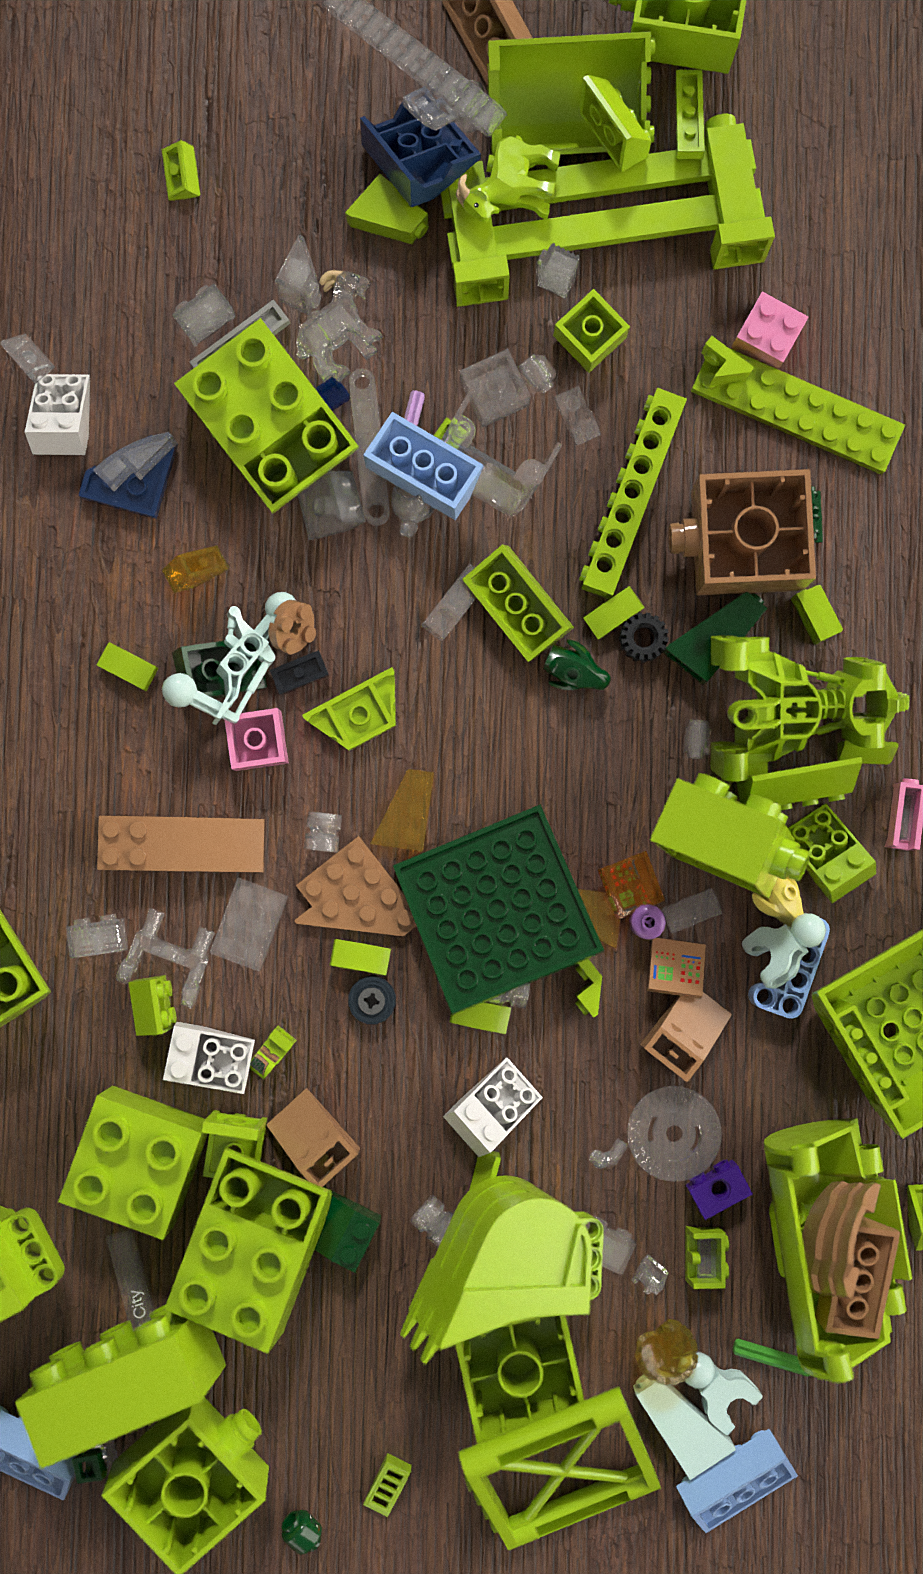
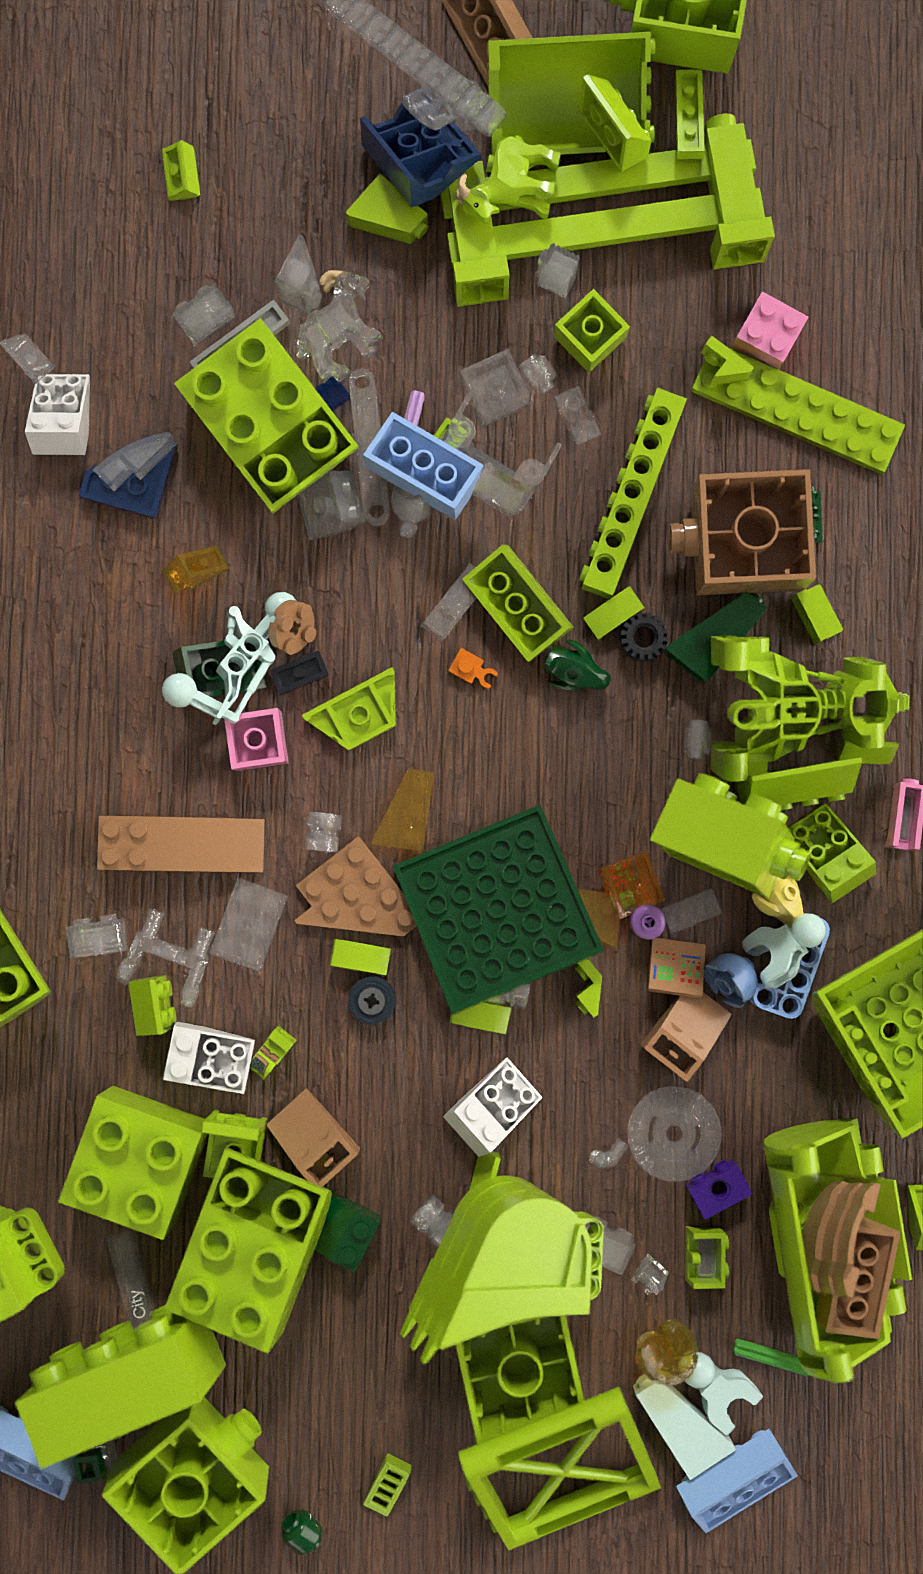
lime slope [97,642,159,691] -> none
none -> orange plate [448,648,498,689]
none -> medium blue cylinder [704,953,758,1008]

